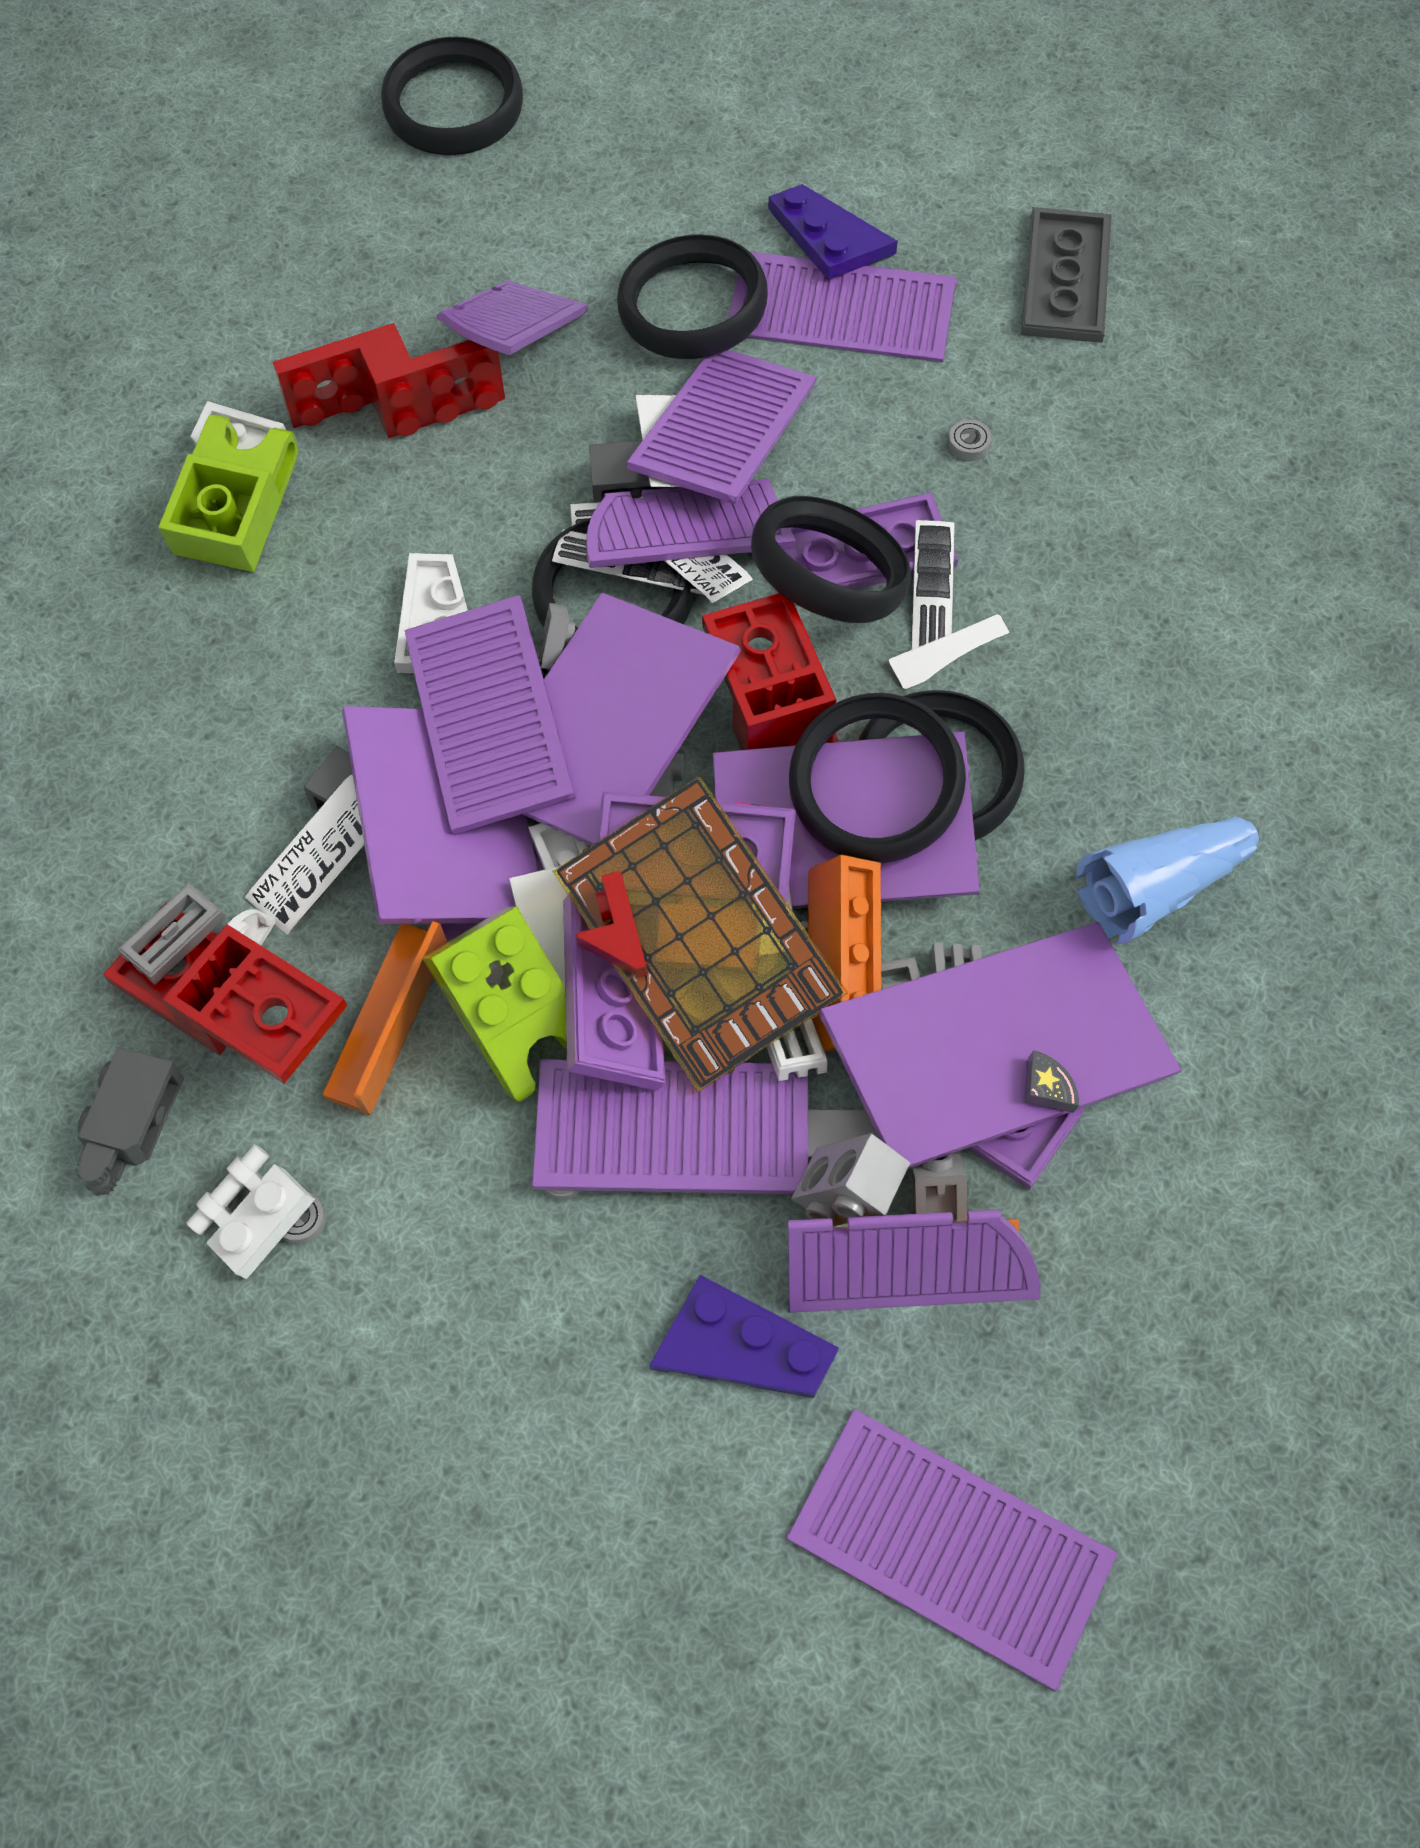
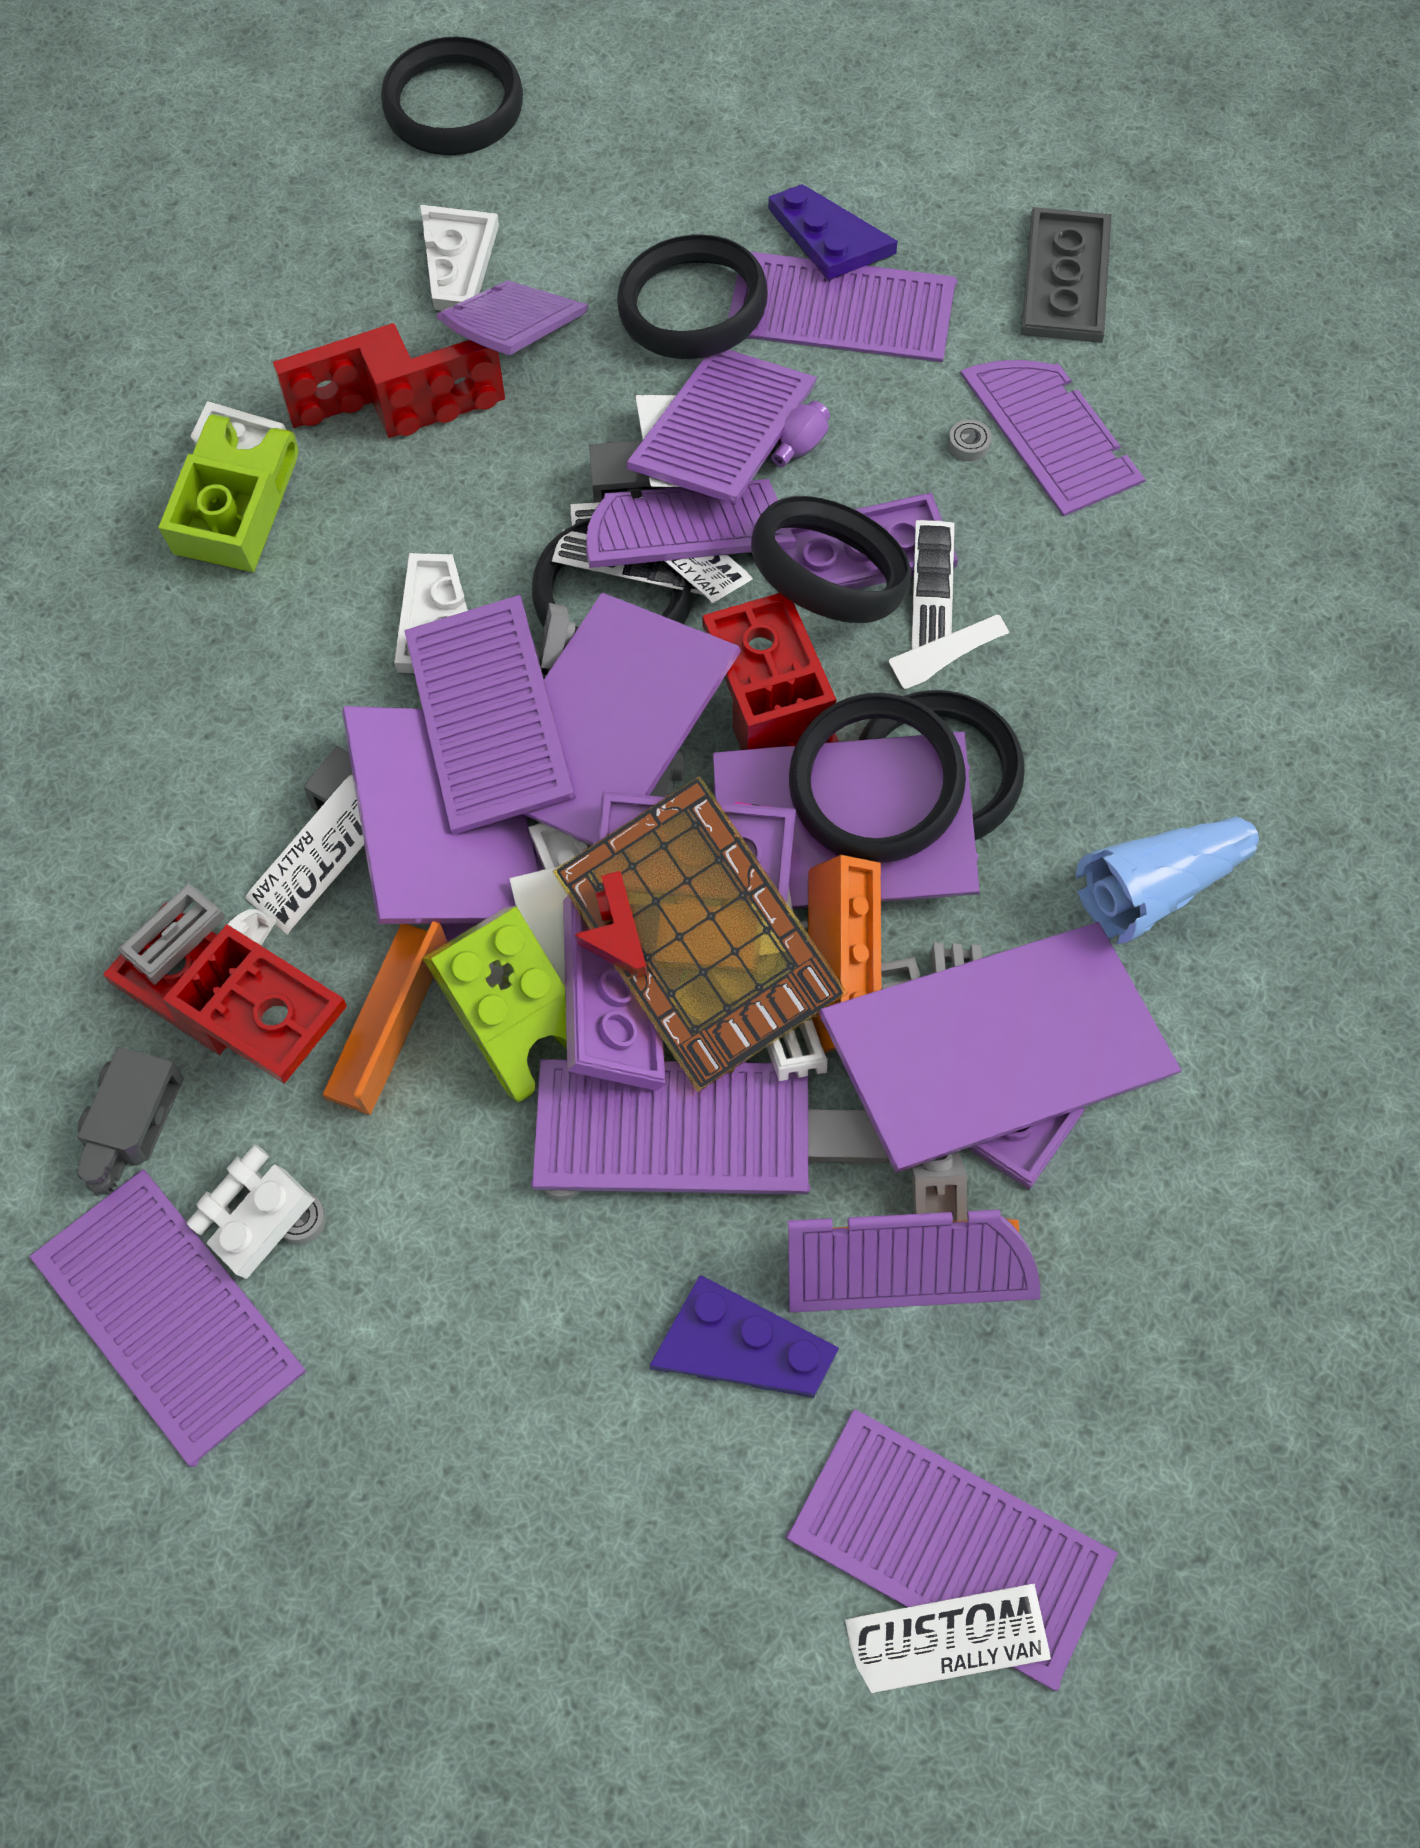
light grey brick [791,1133,910,1226] -> none
dark grey tile [1025,1050,1079,1113] -> none
none -> medium lavender window [29,1169,306,1467]
none -> white wing [420,205,499,311]
none -> medium lavender plant [771,401,830,467]
none -> white sticker [845,1584,1051,1693]
none -> medium lavender piece [960,360,1146,517]

